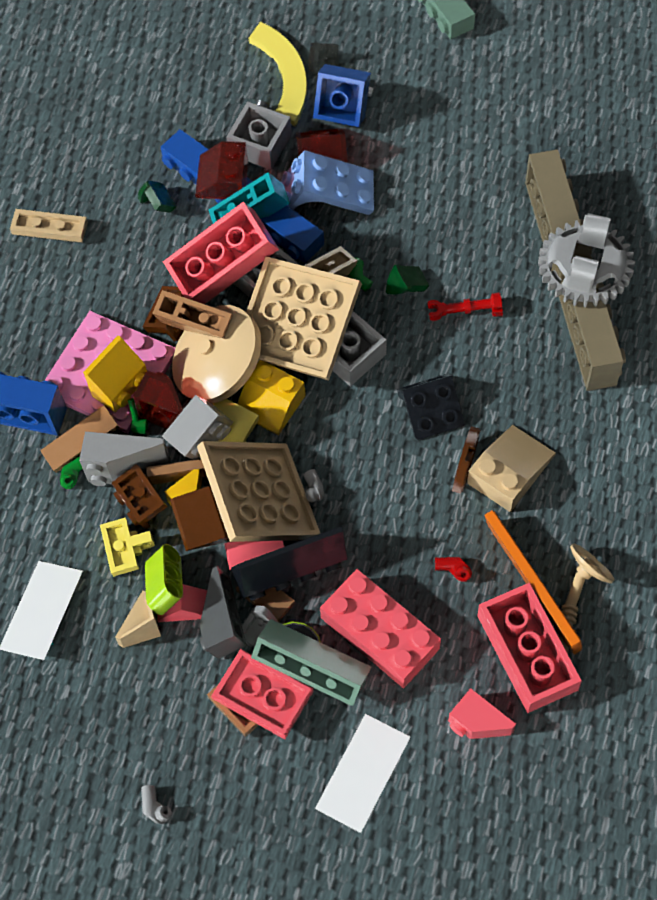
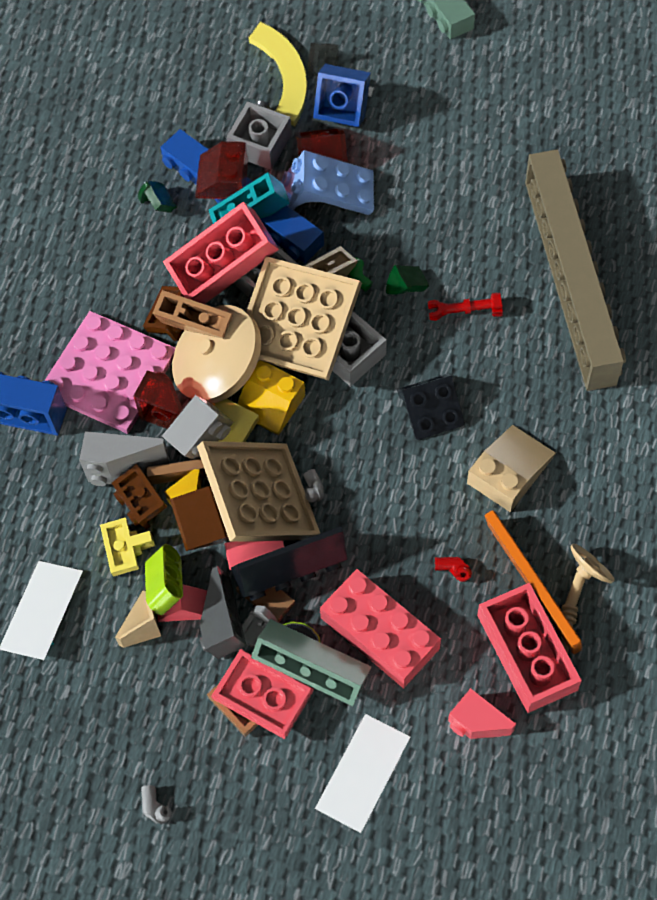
tan plate [10,209,88,243] -> none
medium nougat tile [40,405,120,473] -> none
green arm [60,456,83,489] -> none
yellow slope [83,335,149,413] -> none
green hand [127,398,148,434] -> none
reddish brown tile [452,426,481,494] -> none
light grey piece [538,213,635,307] -> none

